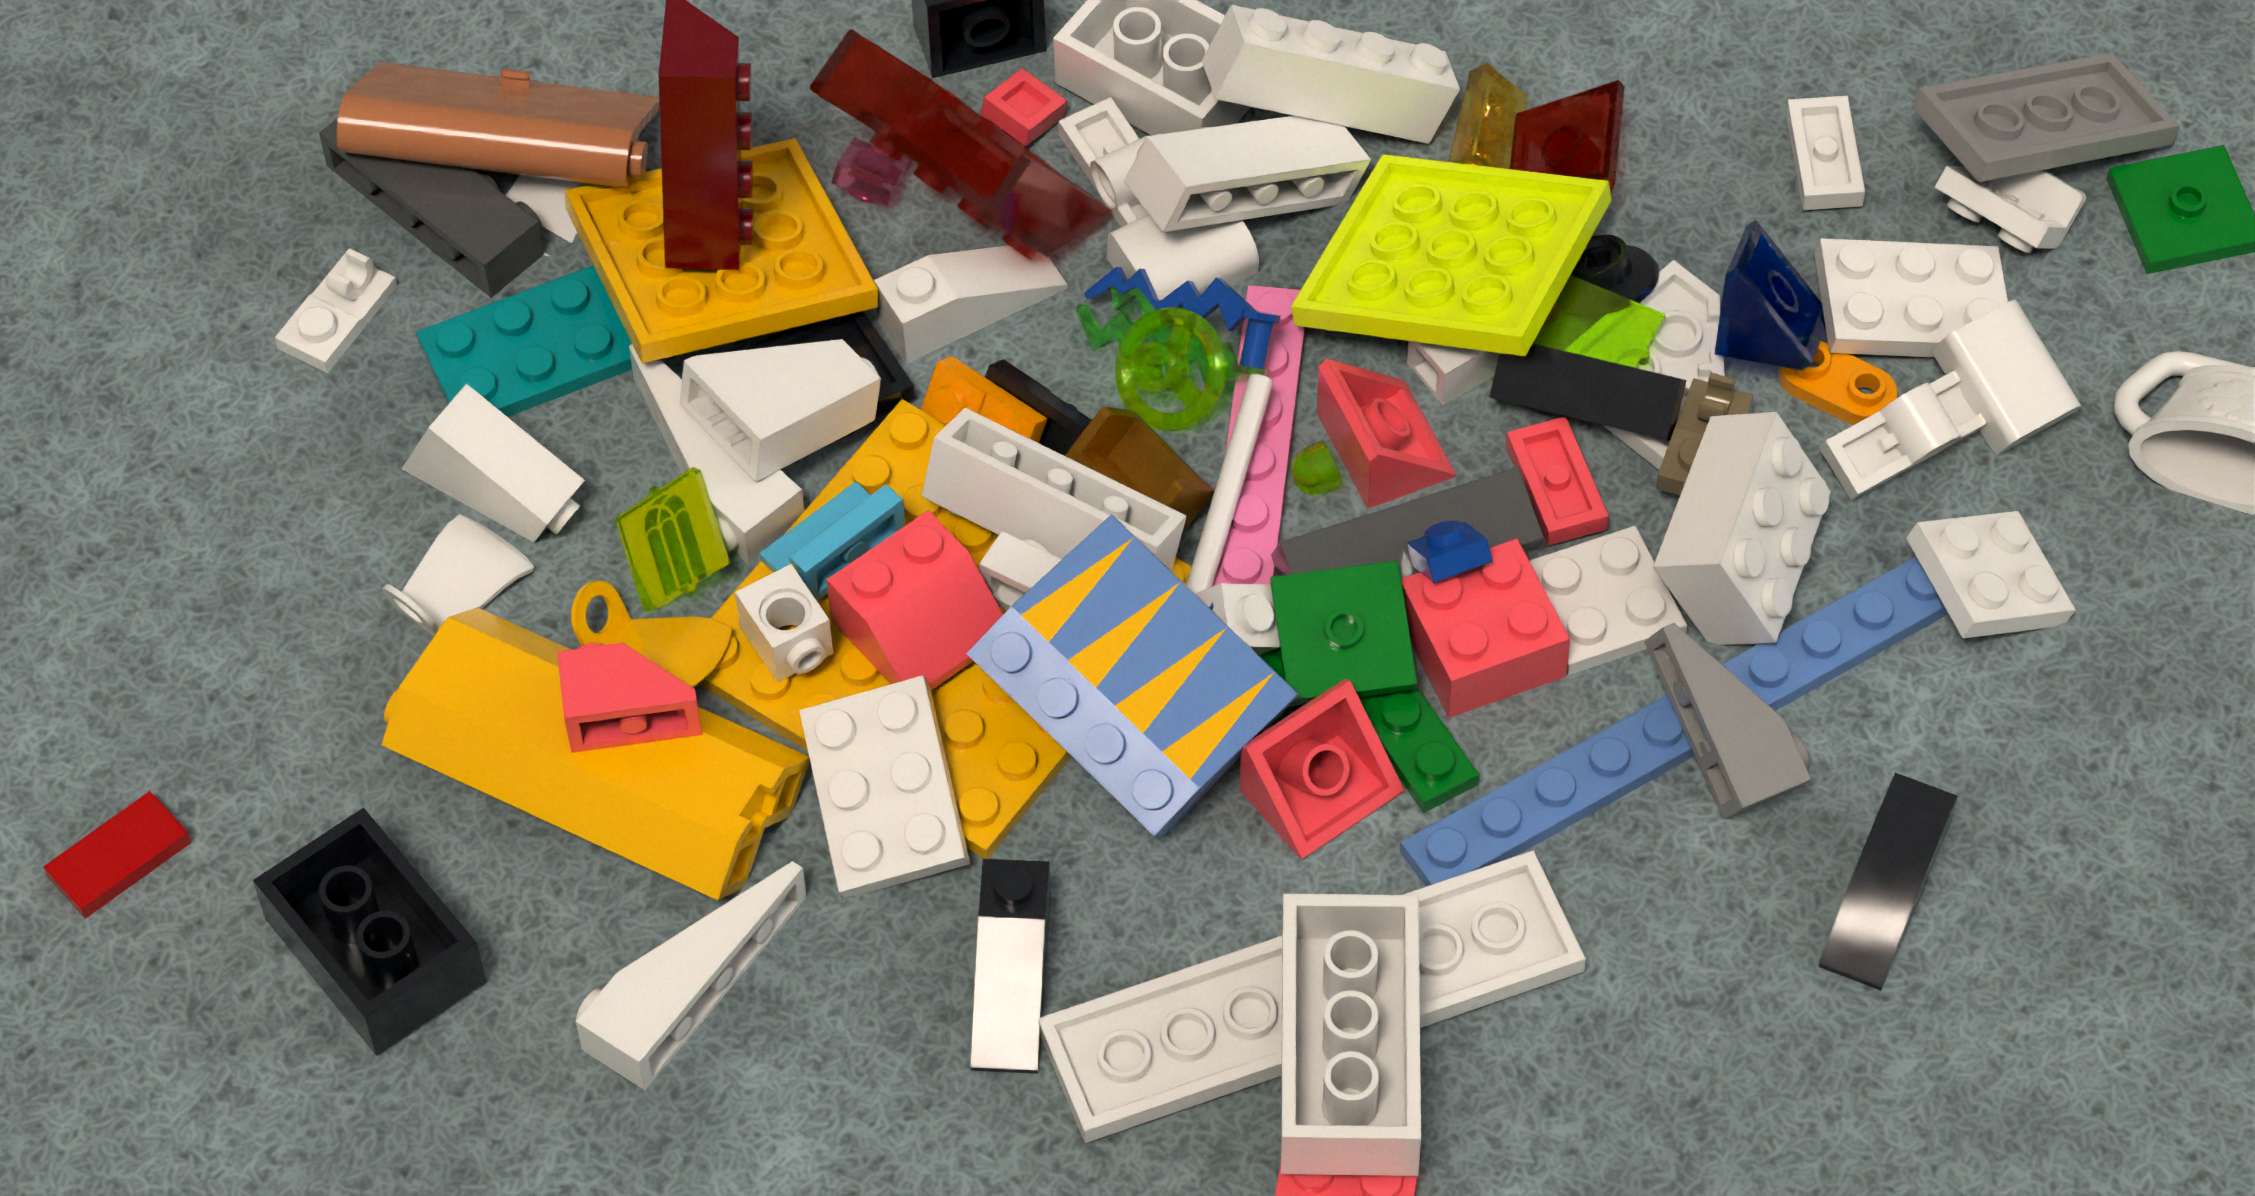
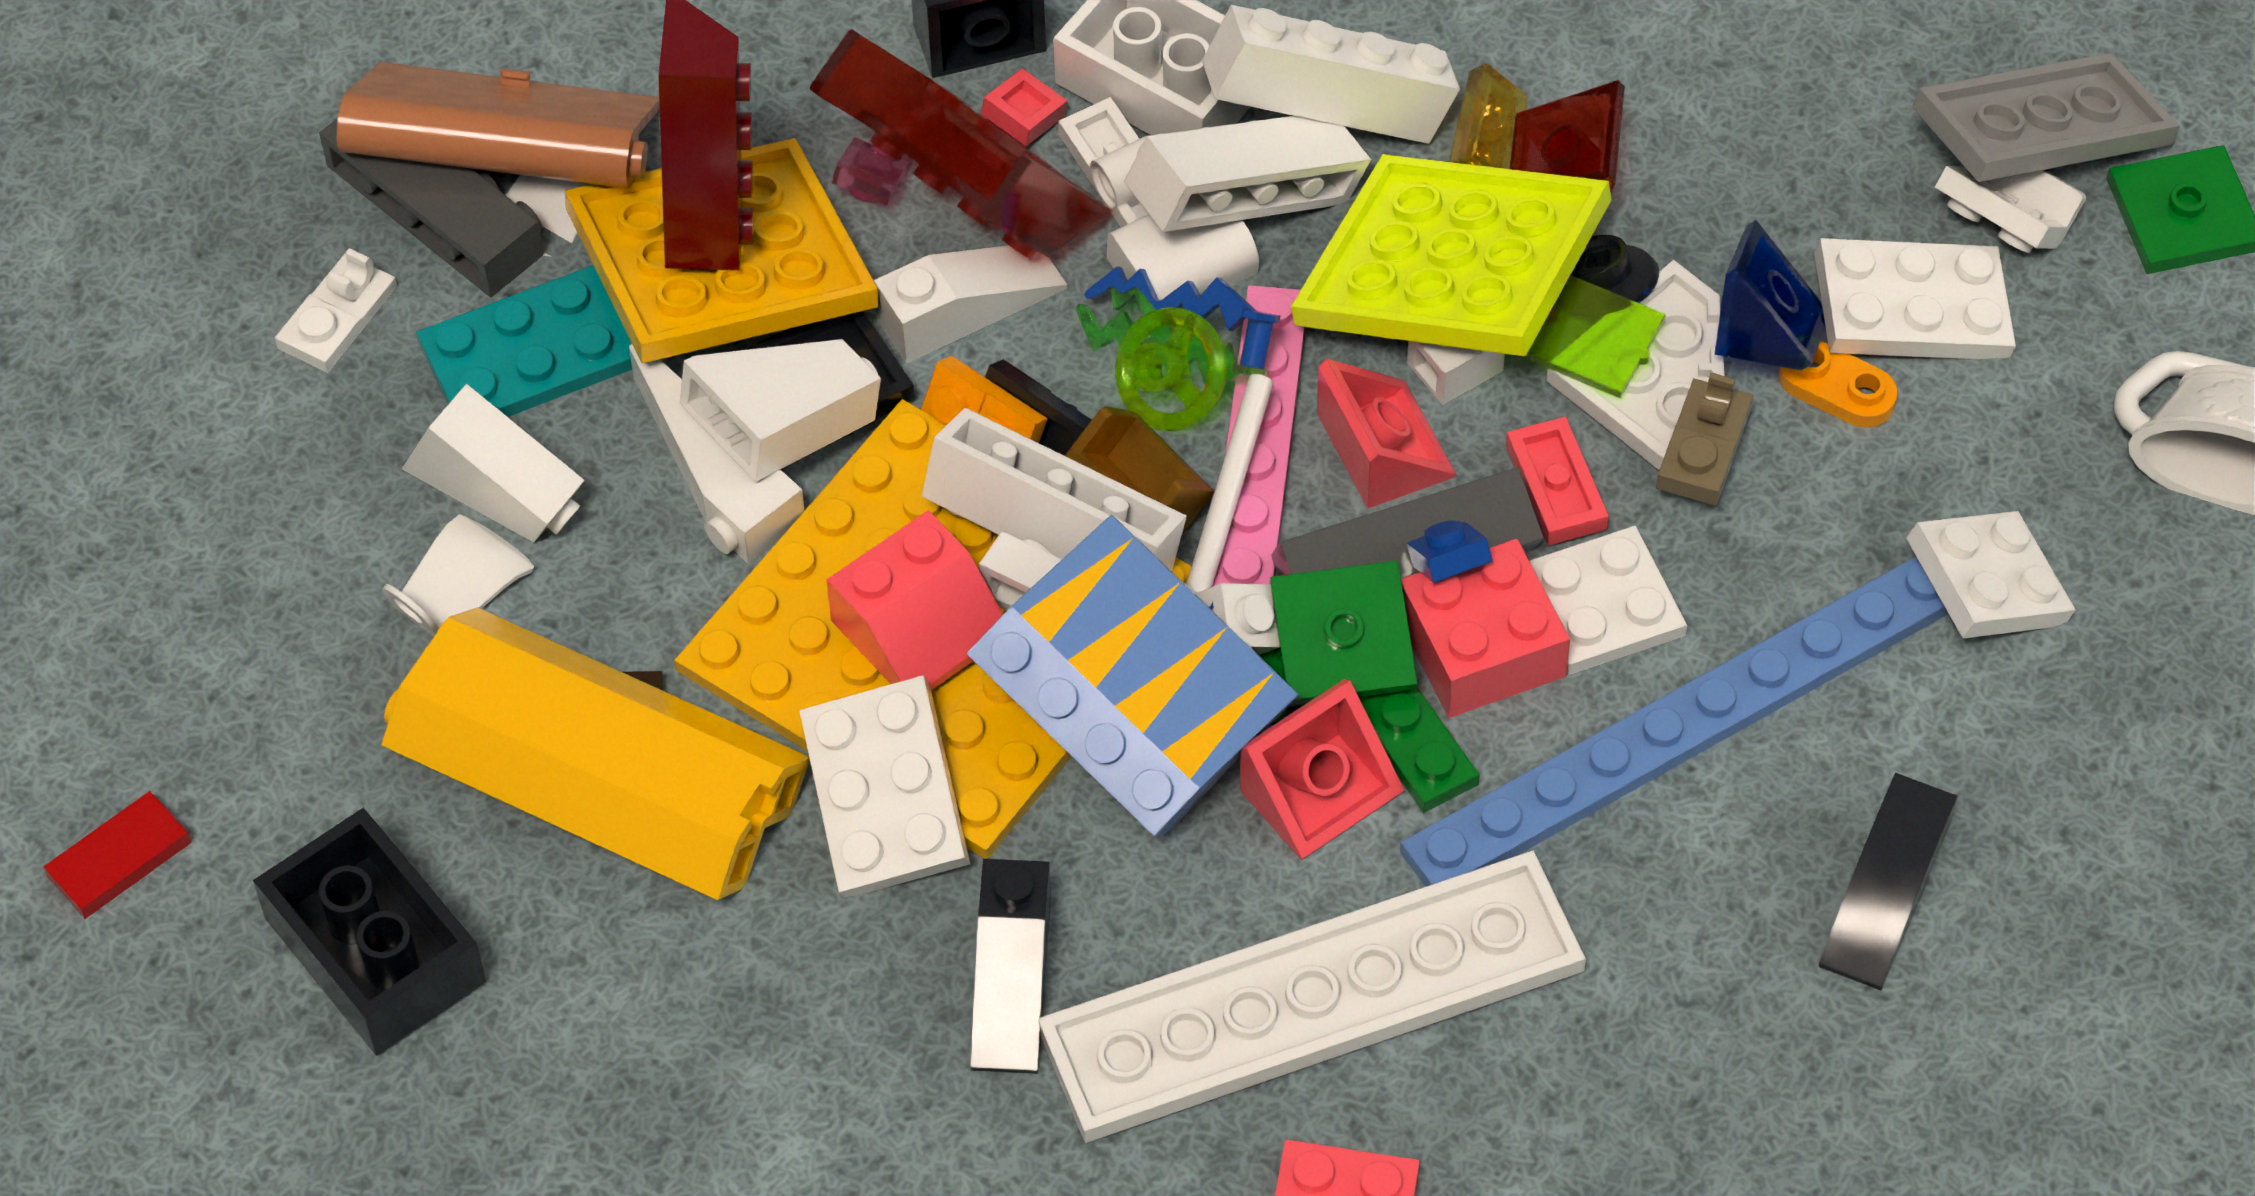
coral slope [557,643,702,753] -> none
yellow piece [571,580,731,688] -> none
white slope [575,861,807,1090] -> none
clear neon green piece [615,467,730,612] -> none
white brick [735,564,833,682] -> none
medium azure panel [759,481,905,601] -> none
white brick [1281,894,1421,1176] -> none
clear neon green hinge [1291,440,1343,496] -> none
black tile [1489,344,1687,441] -> none
light grey slope [1644,623,1812,819] -> none
white brick [1653,412,1831,645] -> none
white plate [1785,96,1865,210] -> none
white plate [1819,299,2081,501] -> none

